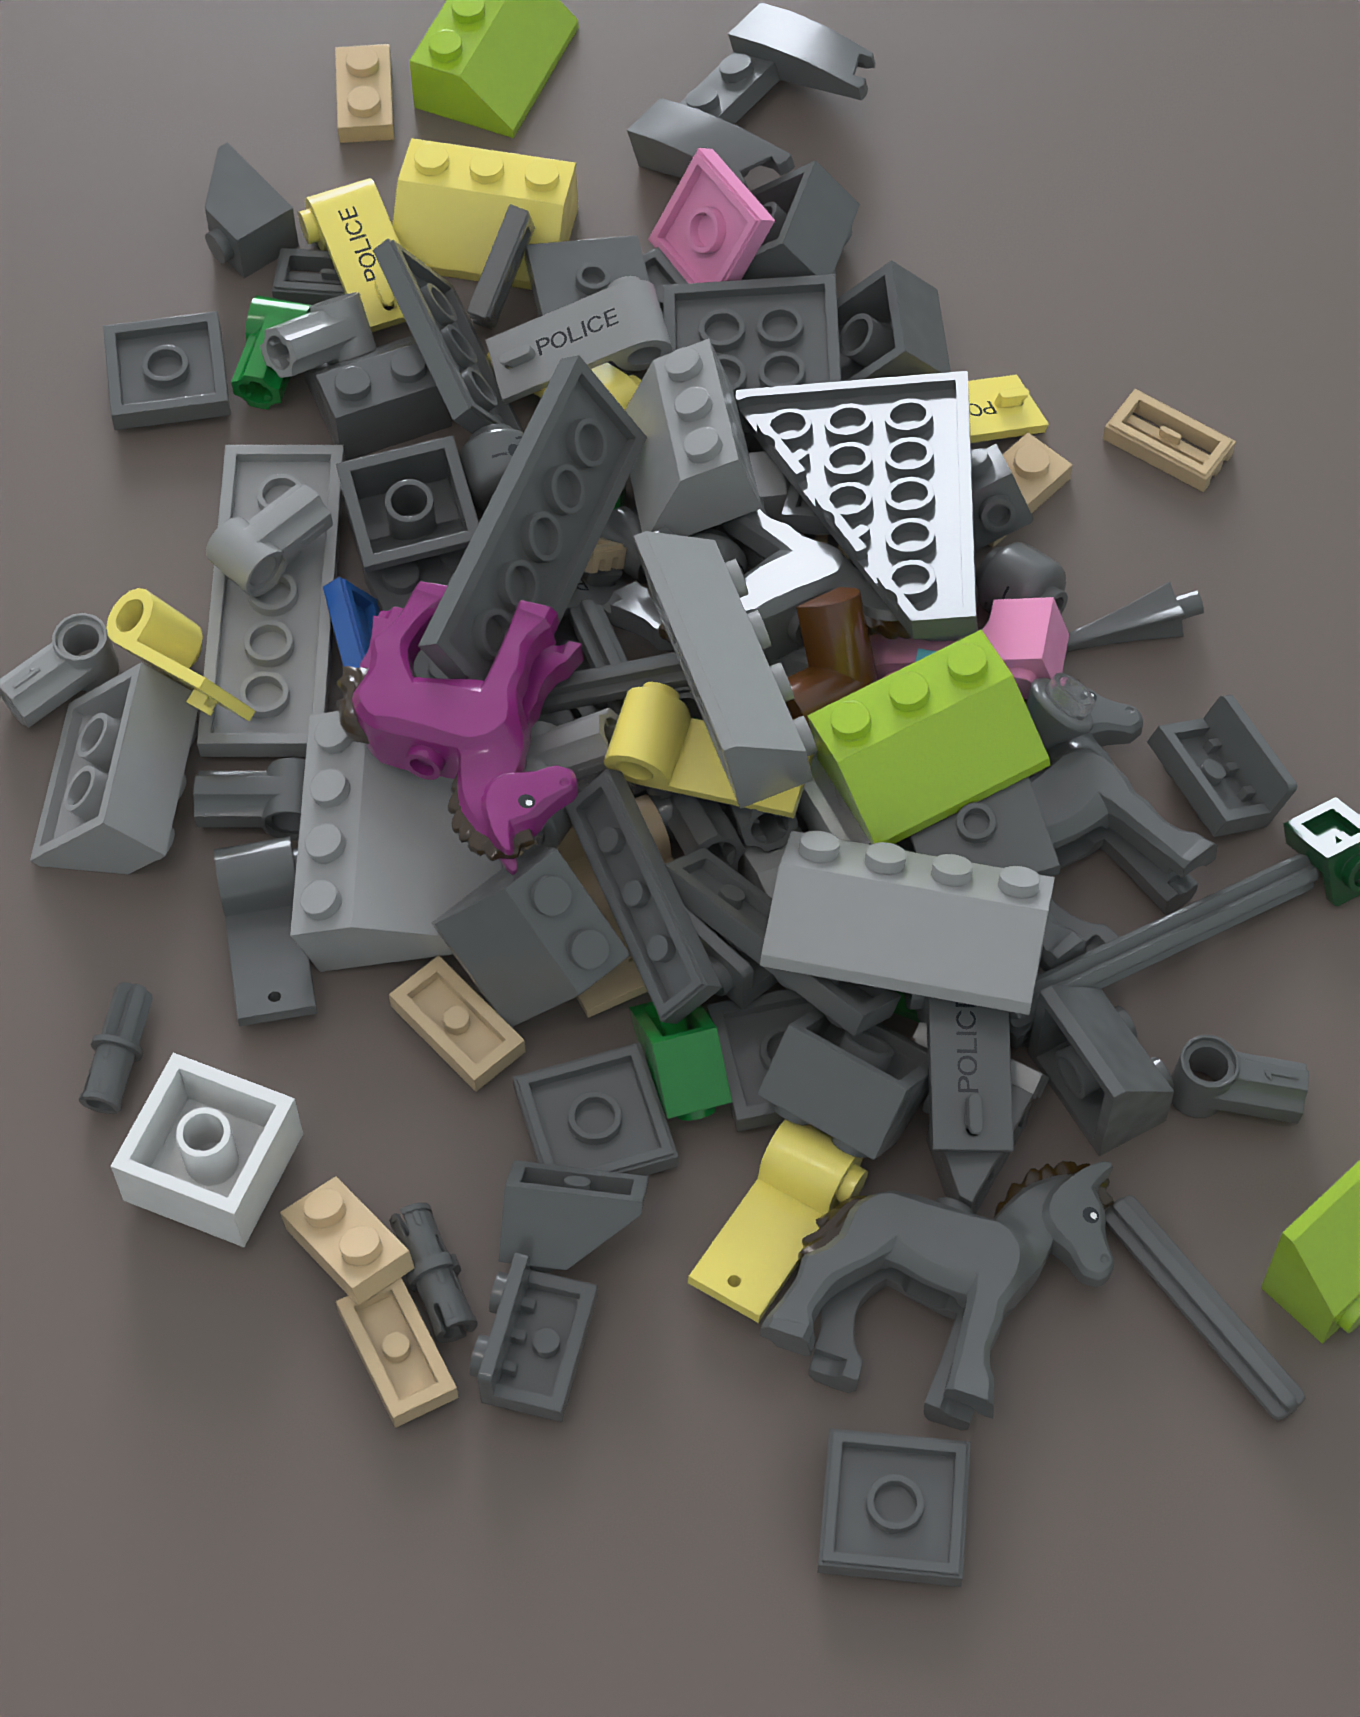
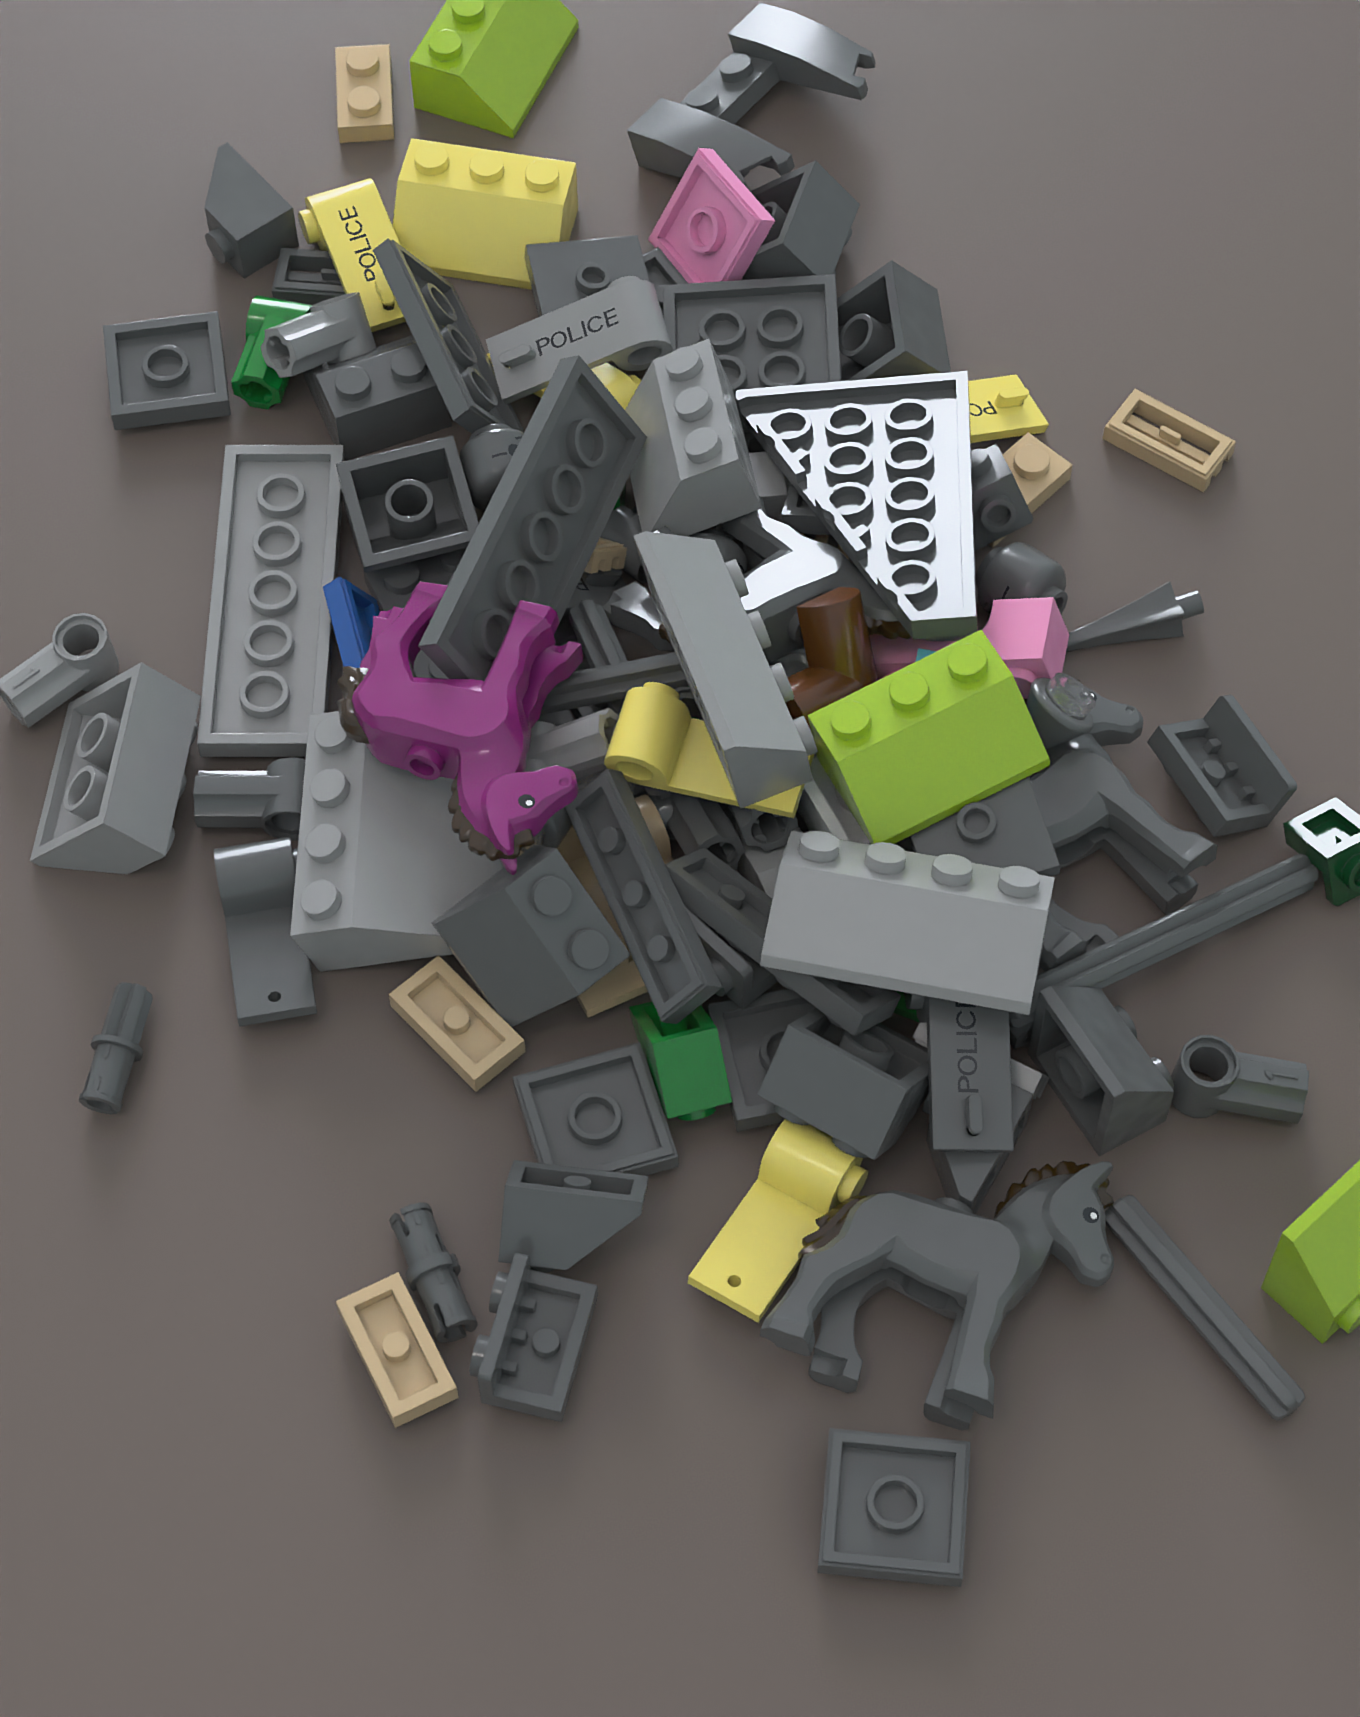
light yellow door [106,588,255,721] -> none
white brick [111,1053,303,1247] -> none
light grey piece [206,483,333,597] -> none
tan plate [280,1176,415,1306] -> none
dark grey tile [467,204,535,330] -> none

